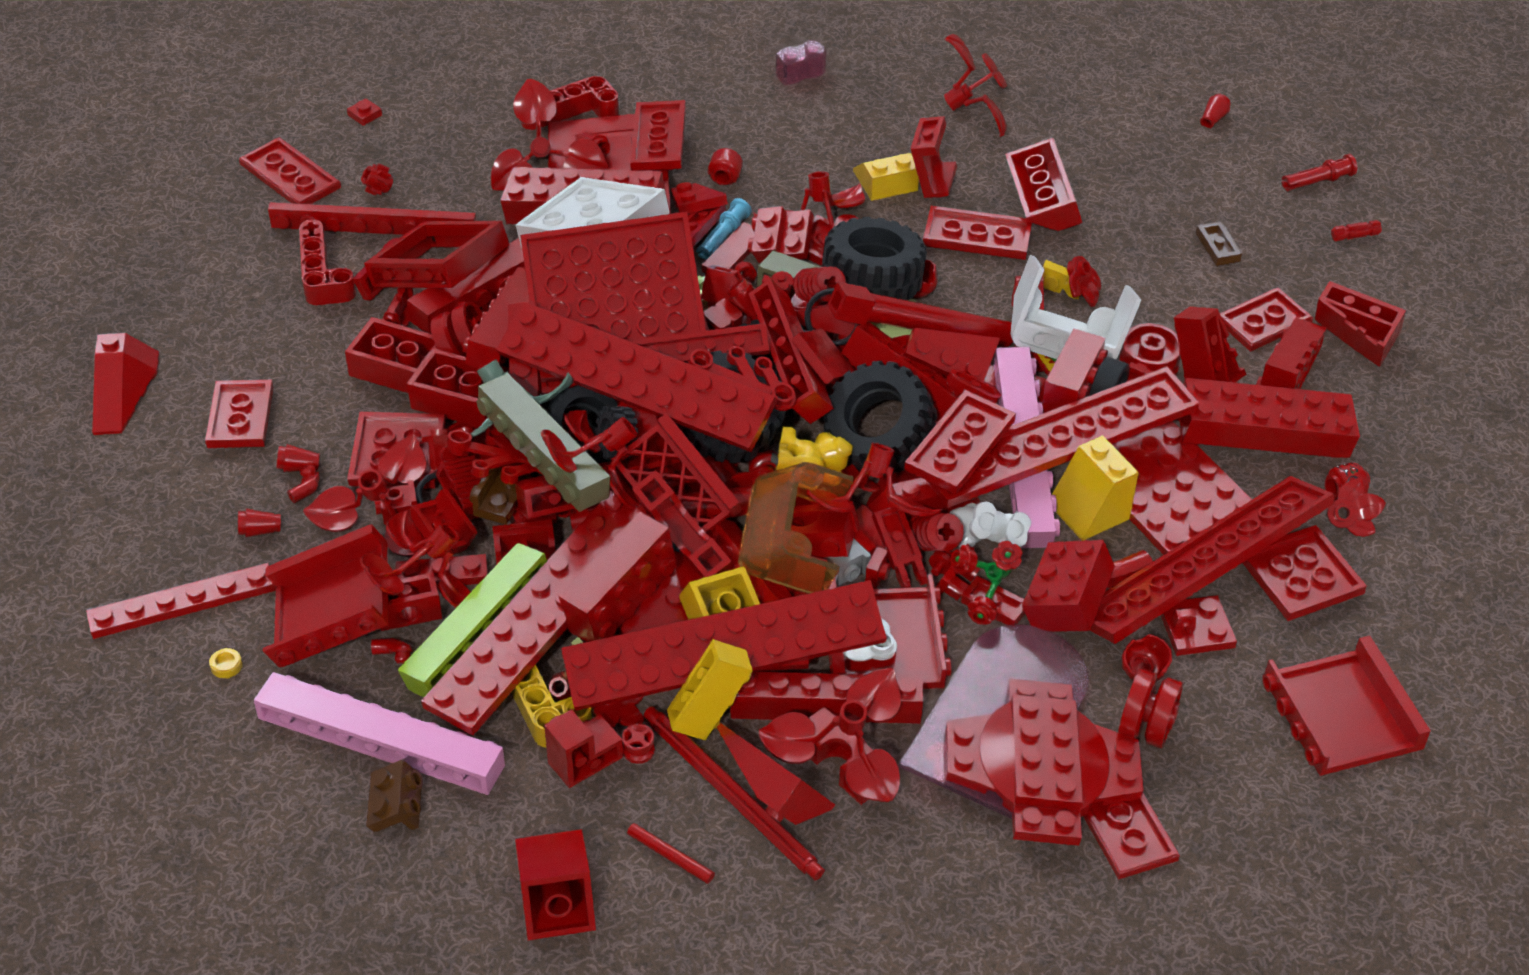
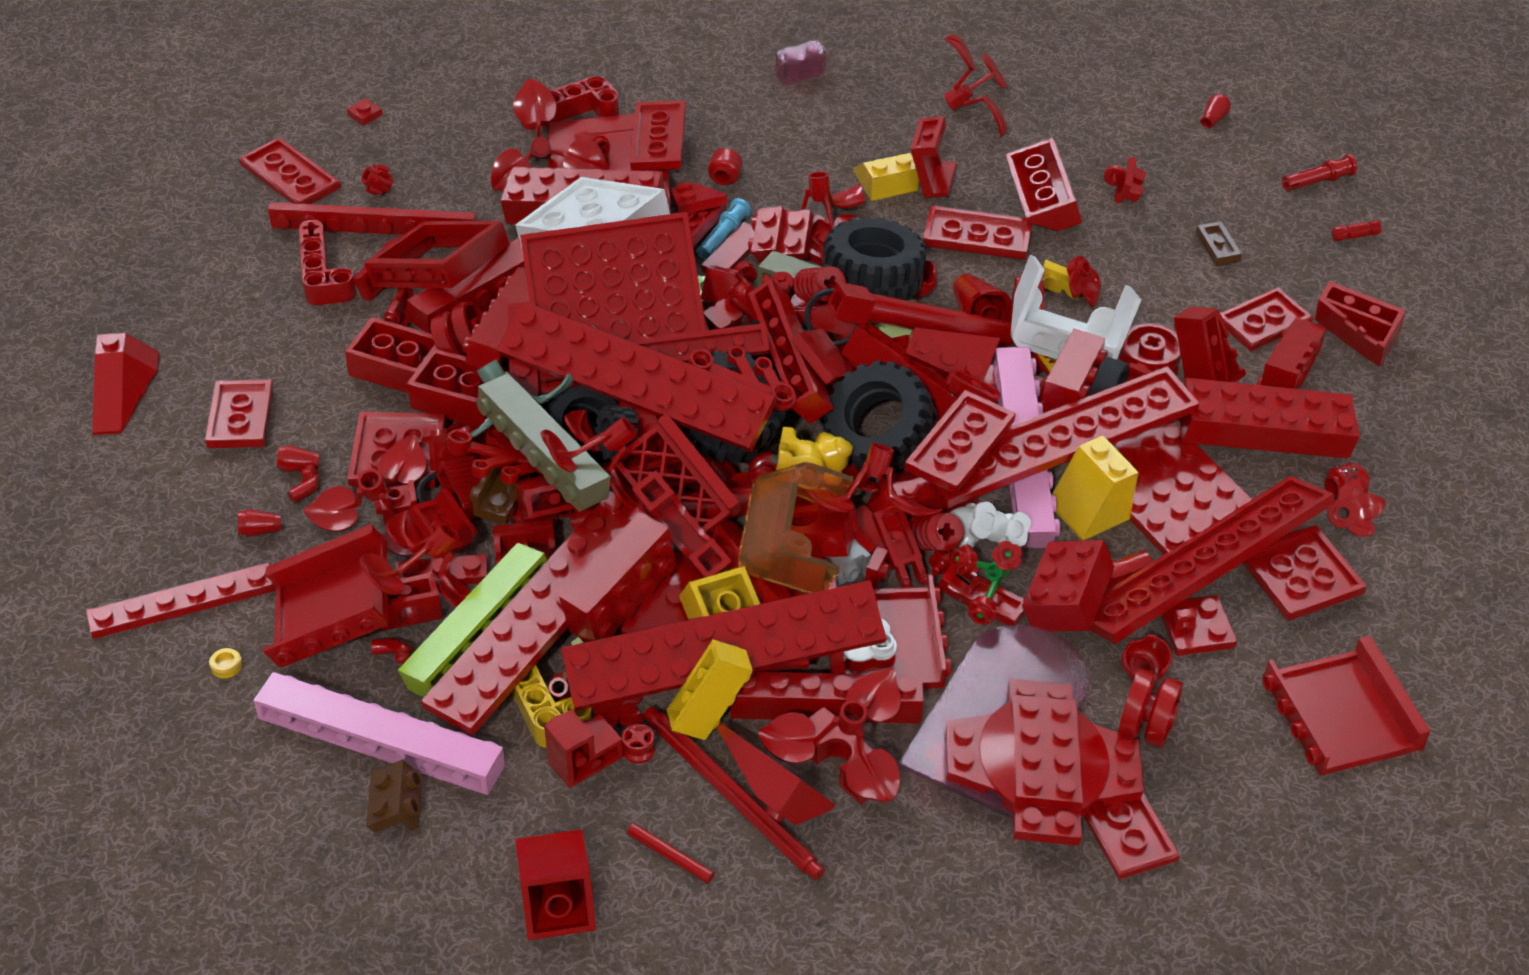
none -> red cone [952,274,1013,322]
none -> red hips [1104,156,1146,203]

